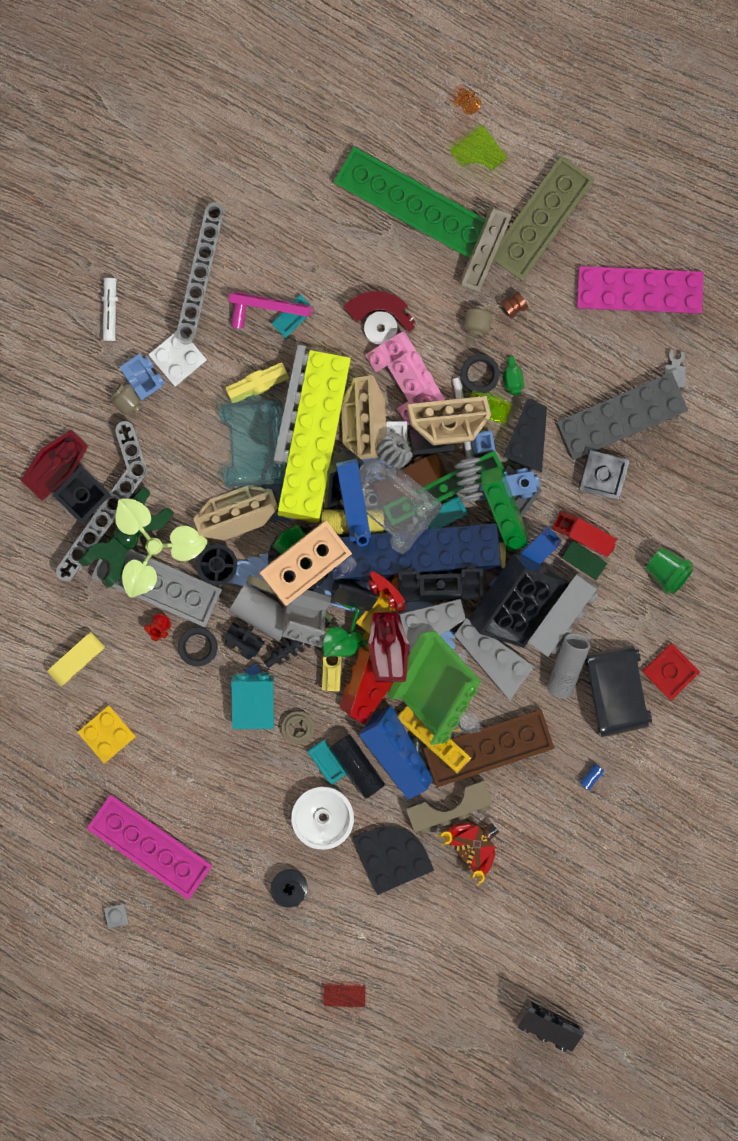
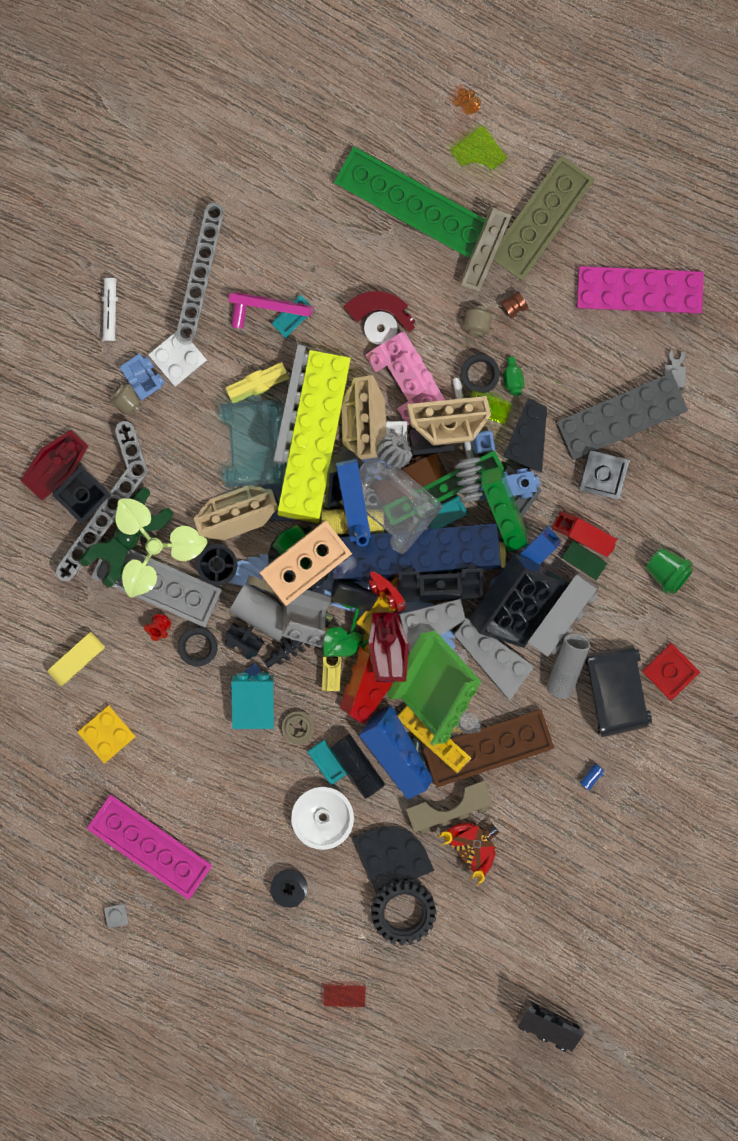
none -> black tyre [371,878,437,945]

